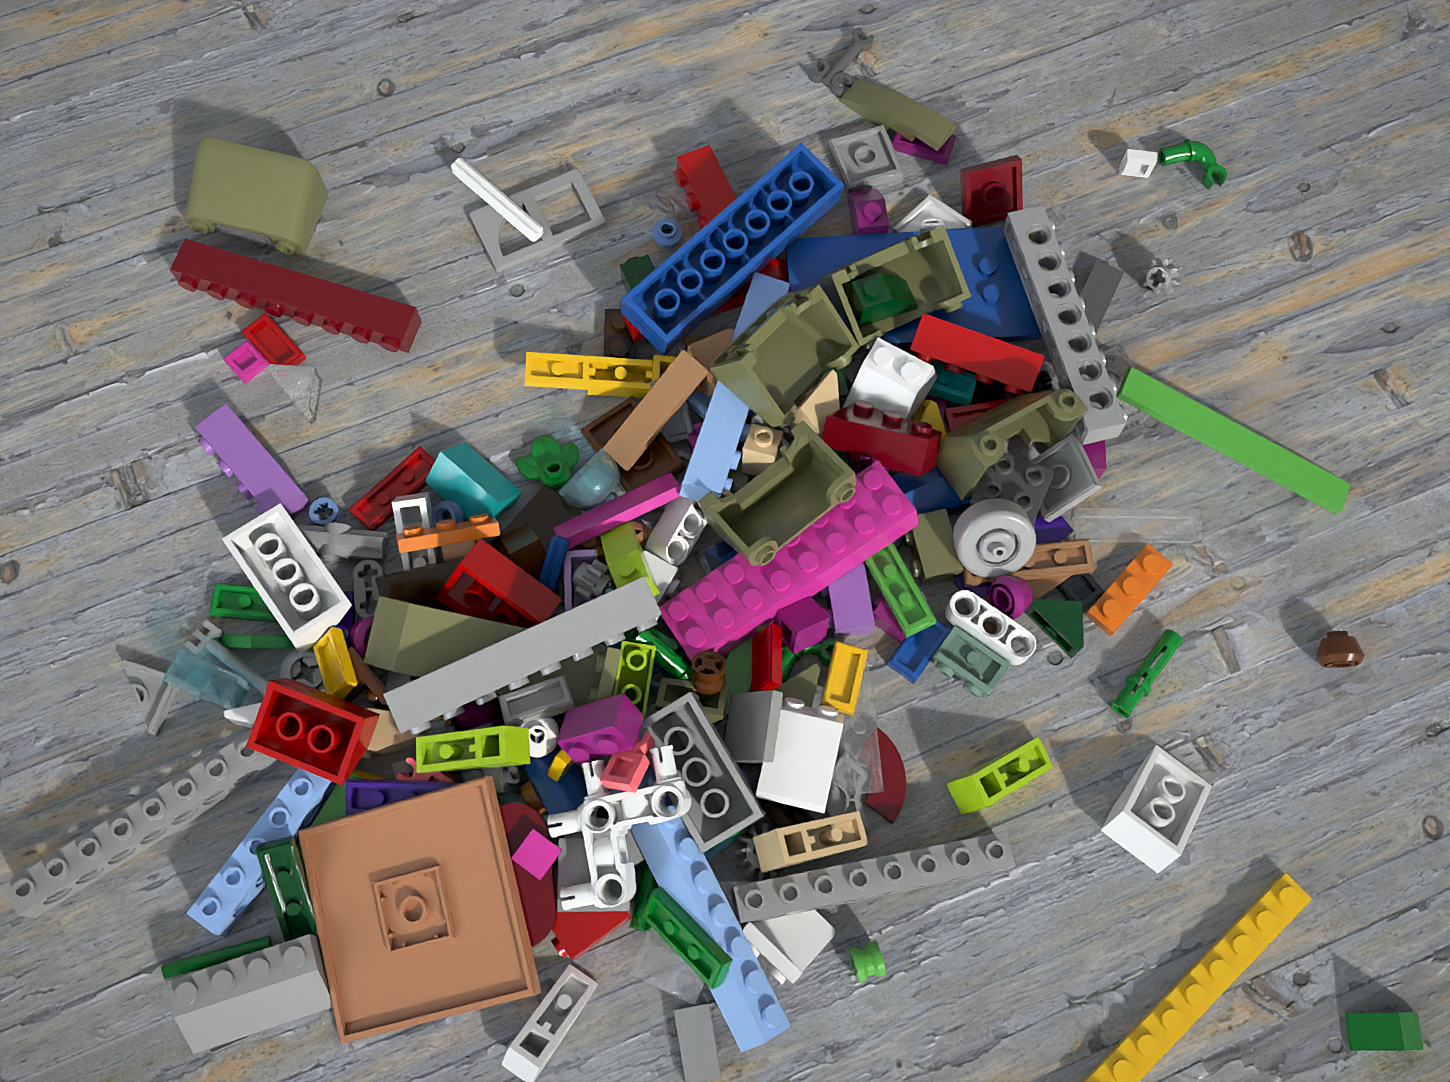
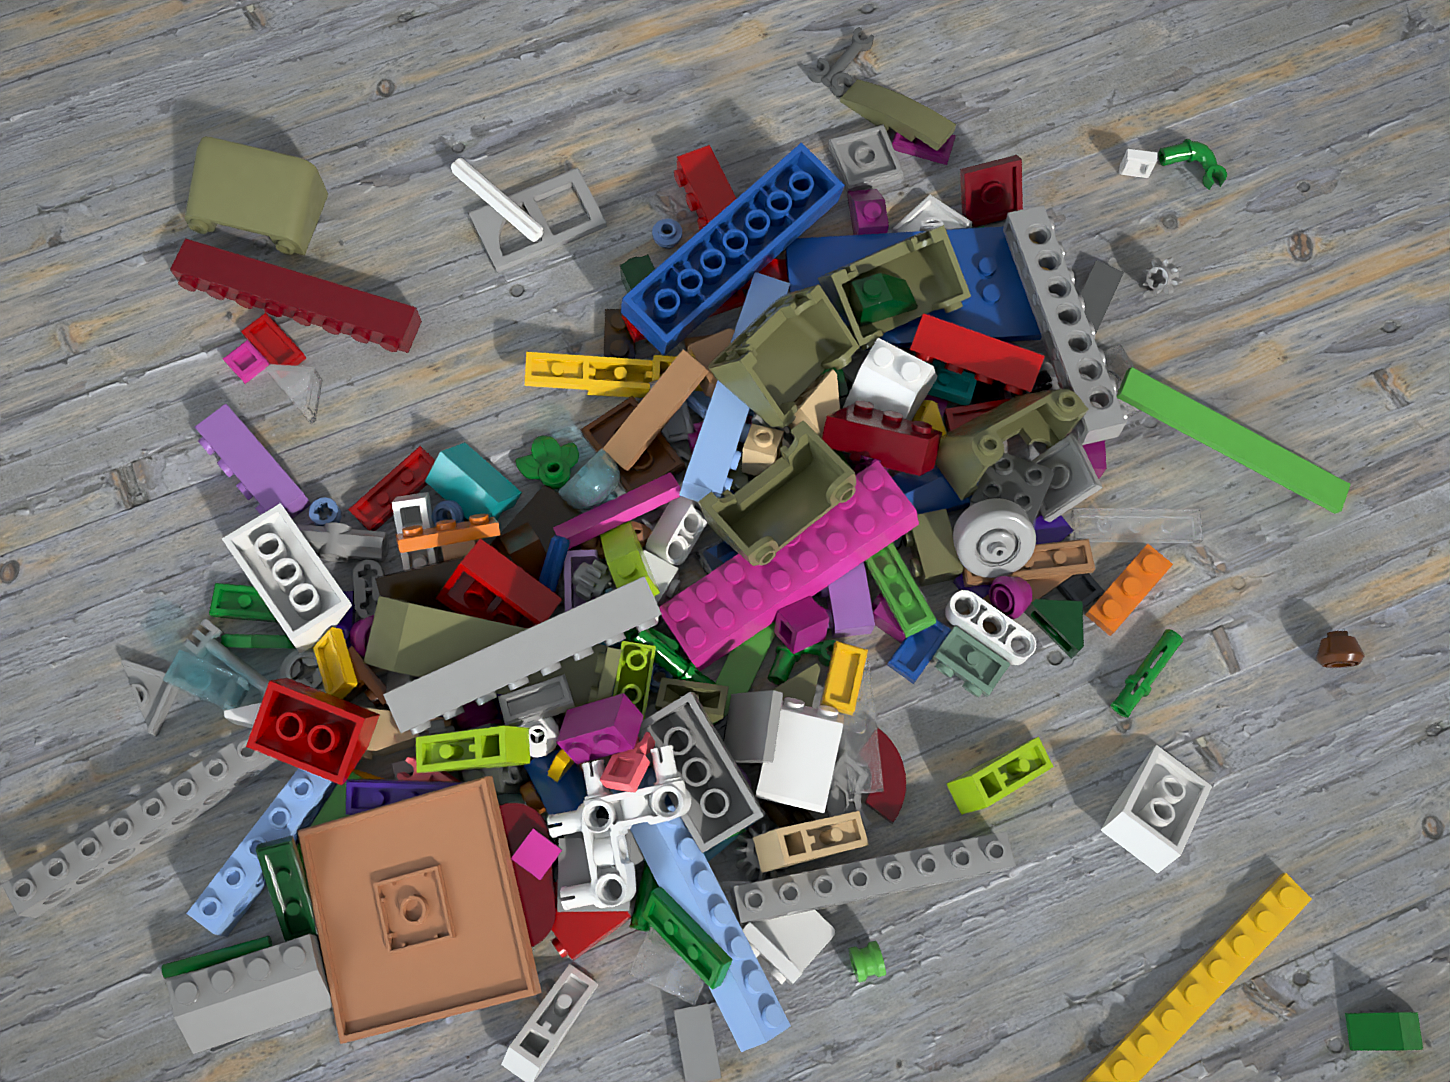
reddish brown wheel [691,651,726,694] -> none
red tile [751,623,782,692] -> none

